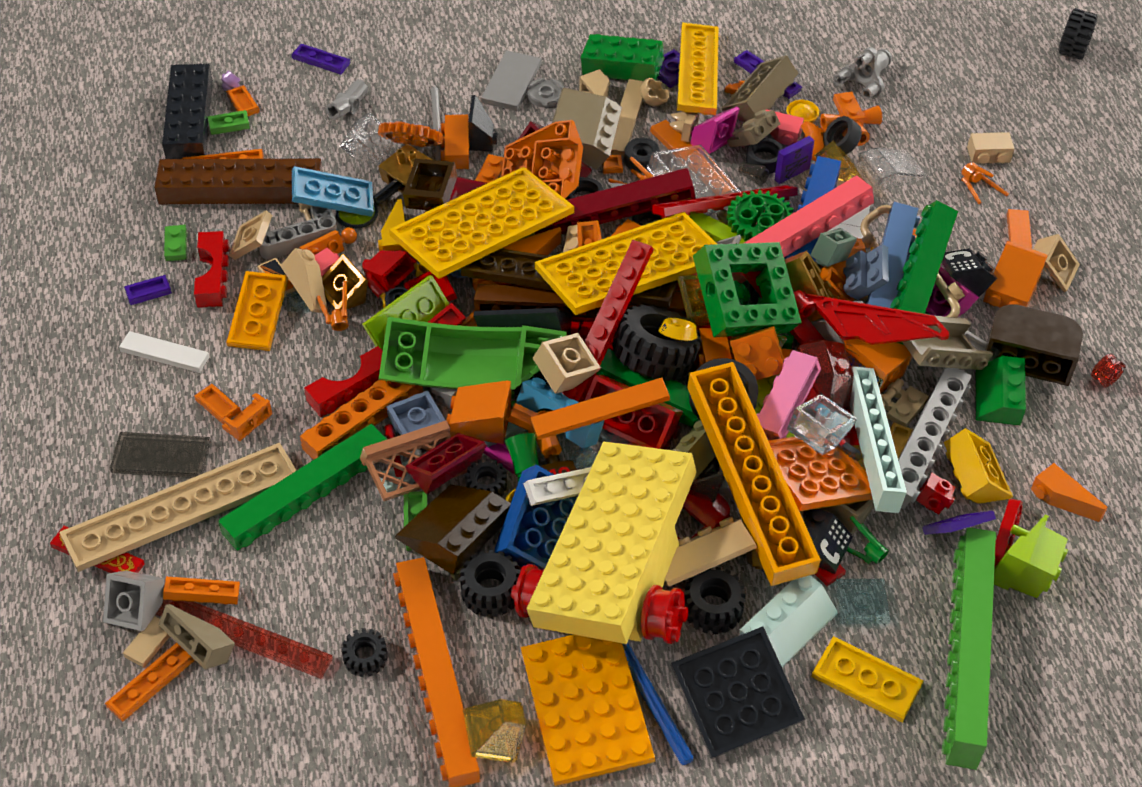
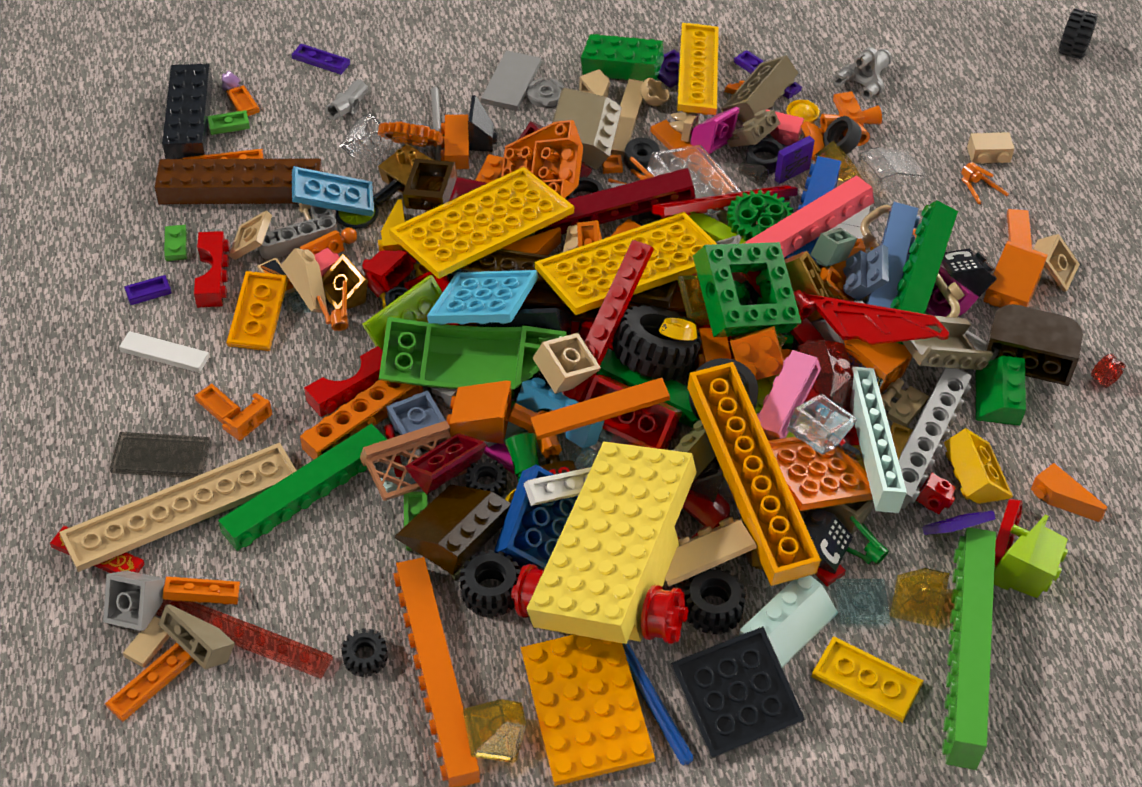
none -> medium azure plate [427,270,538,325]
none -> clear yellow slope [889,568,950,628]

